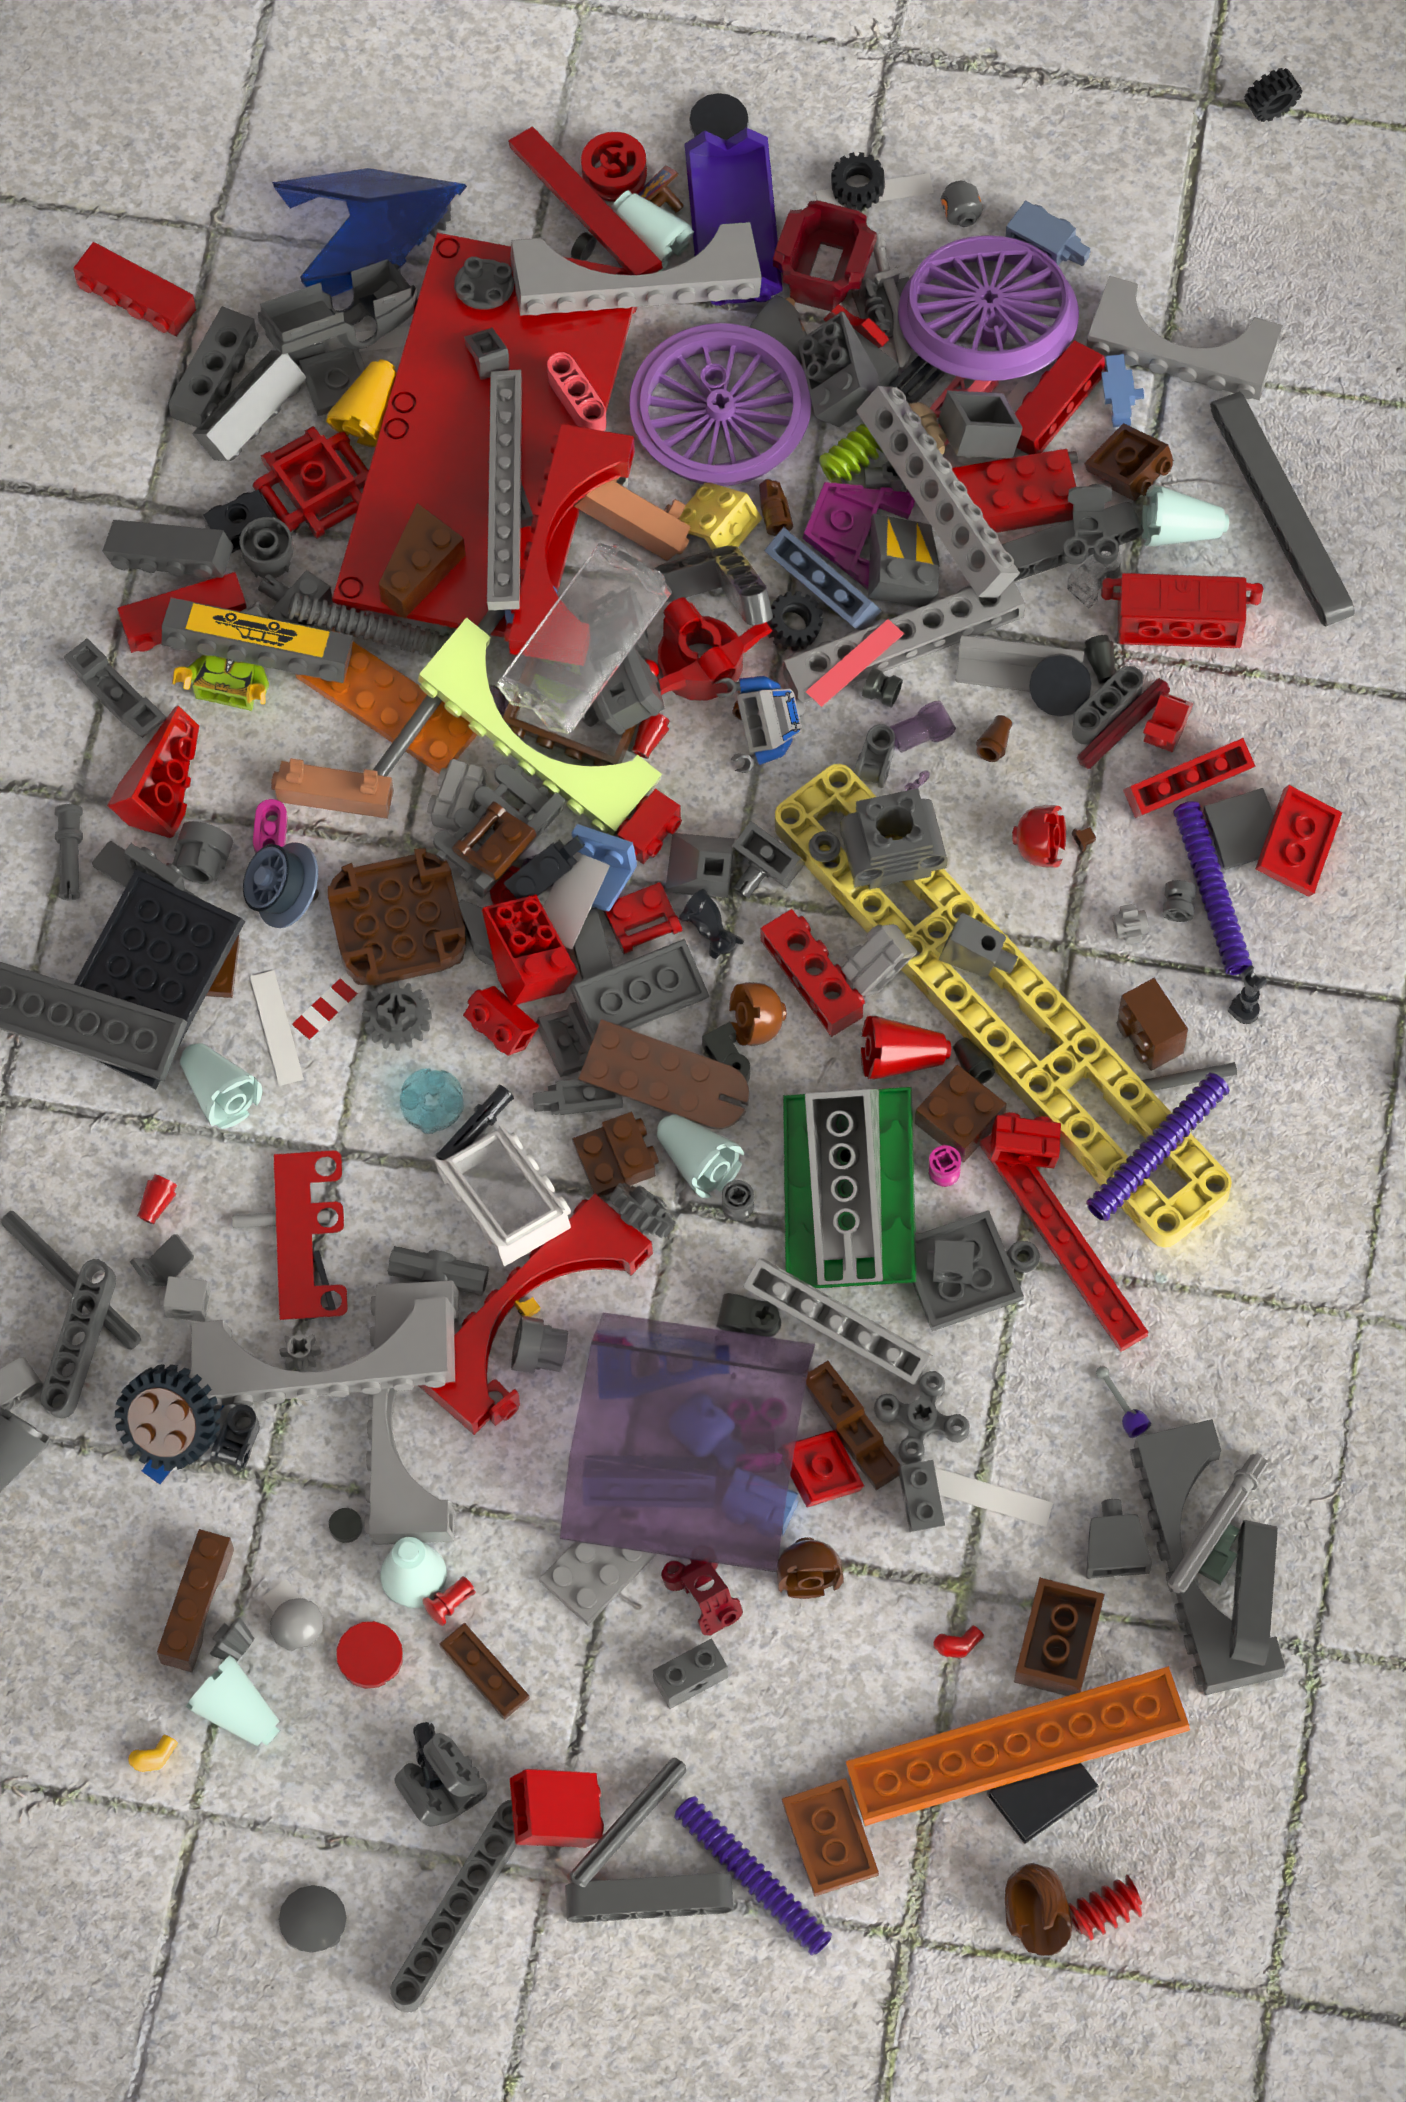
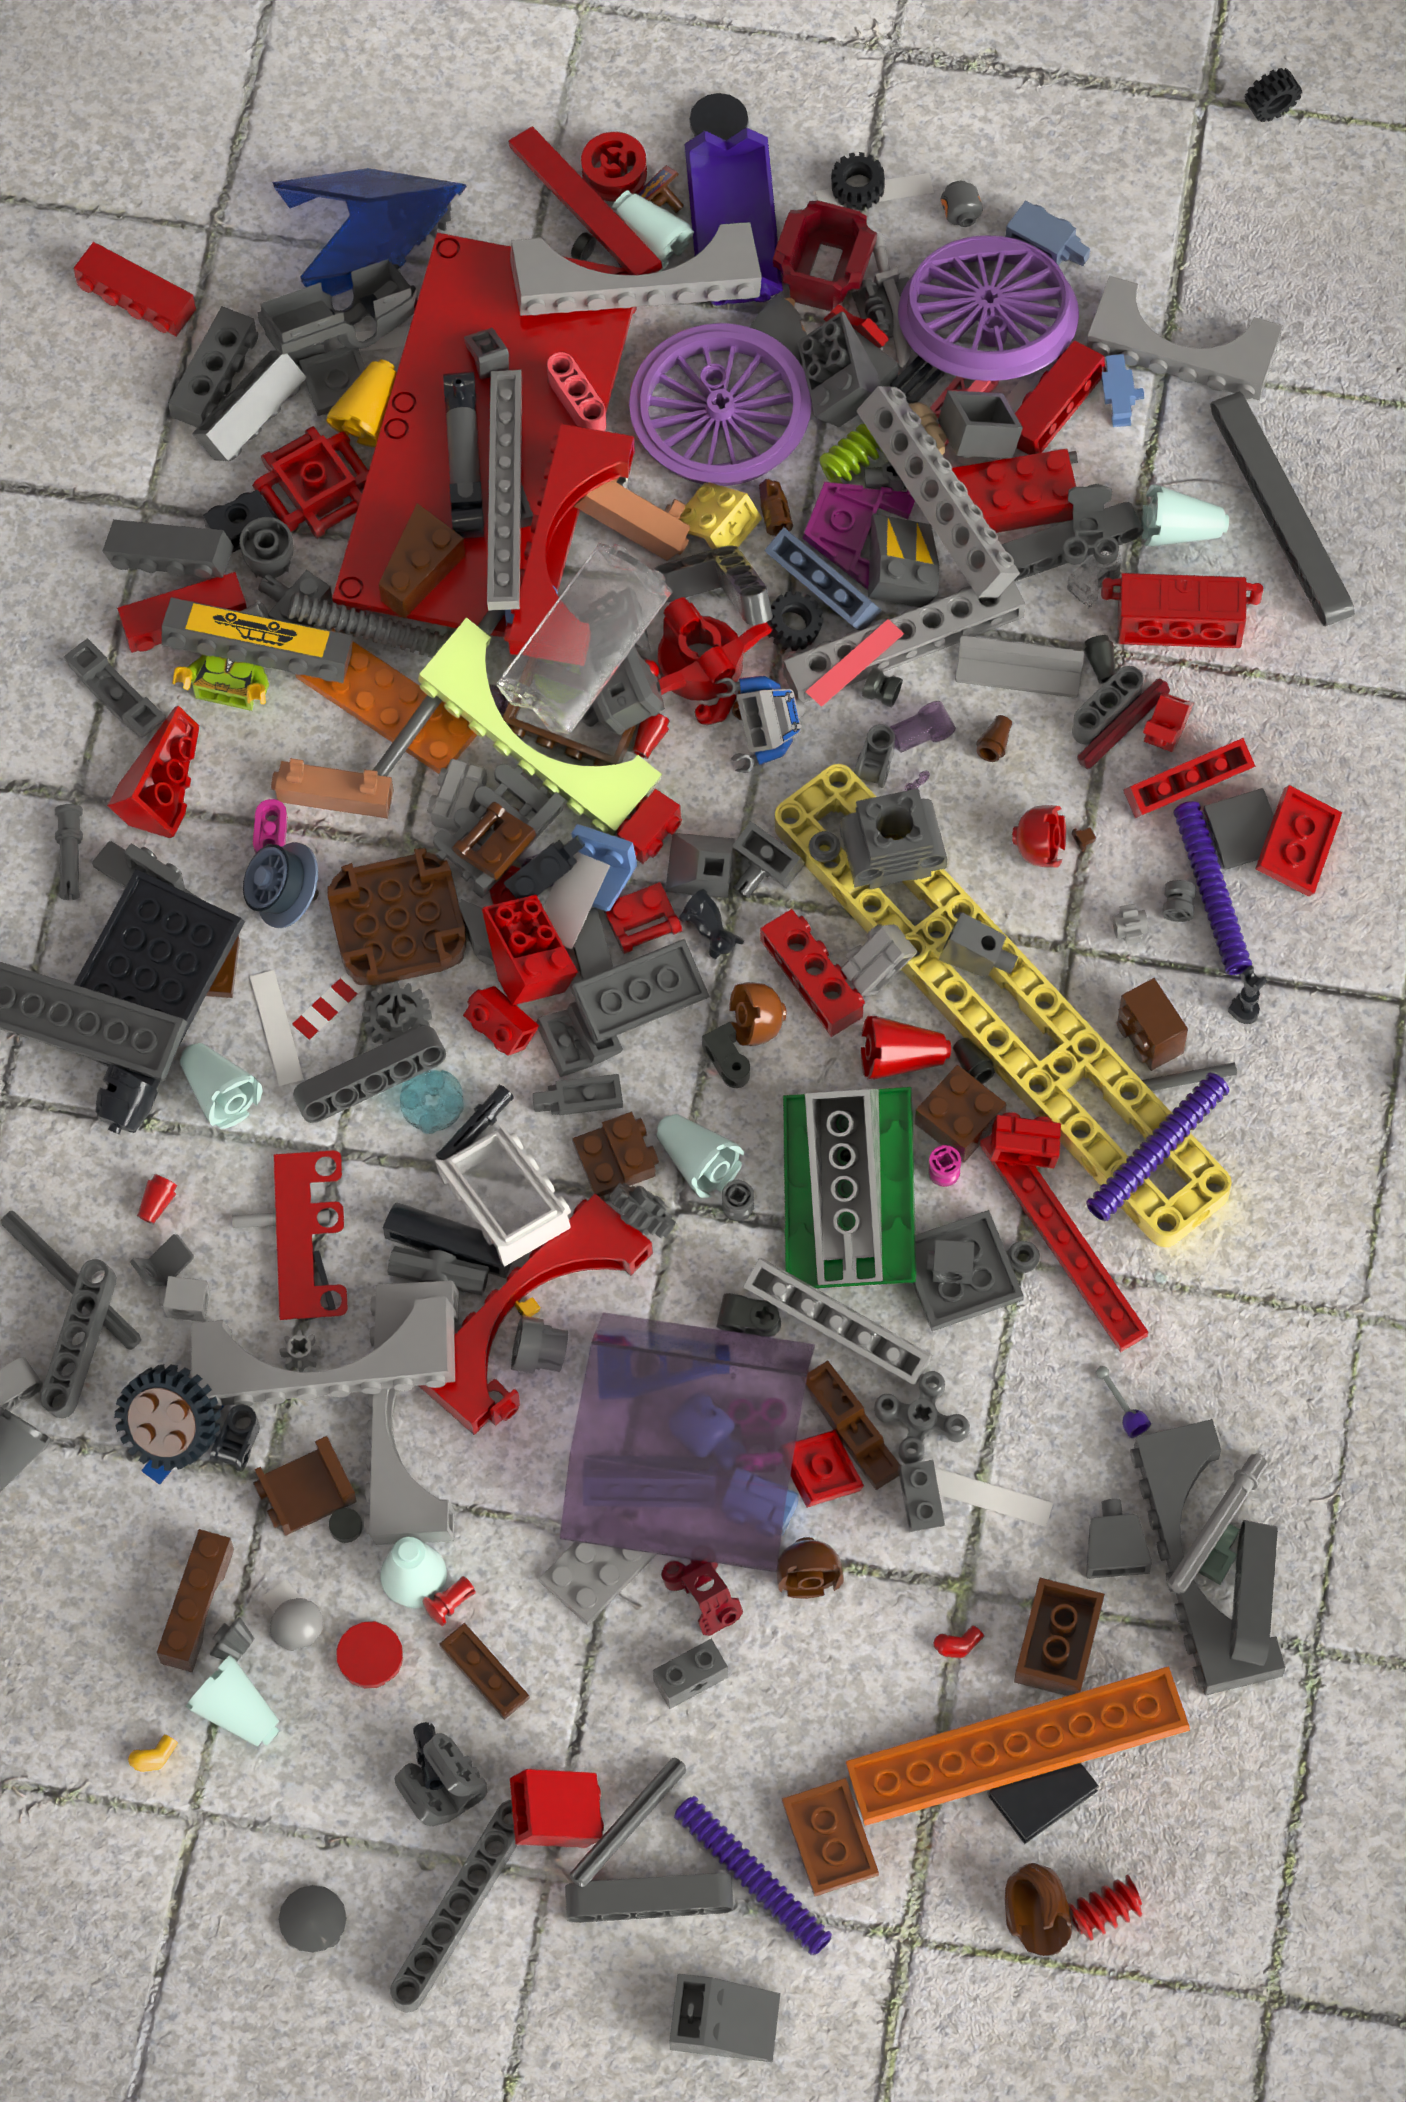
dark grey piece [172,821,233,884] -> none
dark grey dish [454,257,514,309] -> none
reddish brown plate [578,1019,749,1129] -> none
black tile [1029,653,1092,717] -> none
reddish brown plate [1084,423,1174,501] -> none
none -> black helmet [95,1064,159,1135]
none -> reddish brown panel [253,1436,357,1536]
none -> dark grey beam [293,1026,446,1123]
none -> black brick [383,1202,512,1279]
none -> piece [443,372,484,539]
none -> dark grey slope [669,1974,781,2062]
none -> red arm [694,690,737,725]

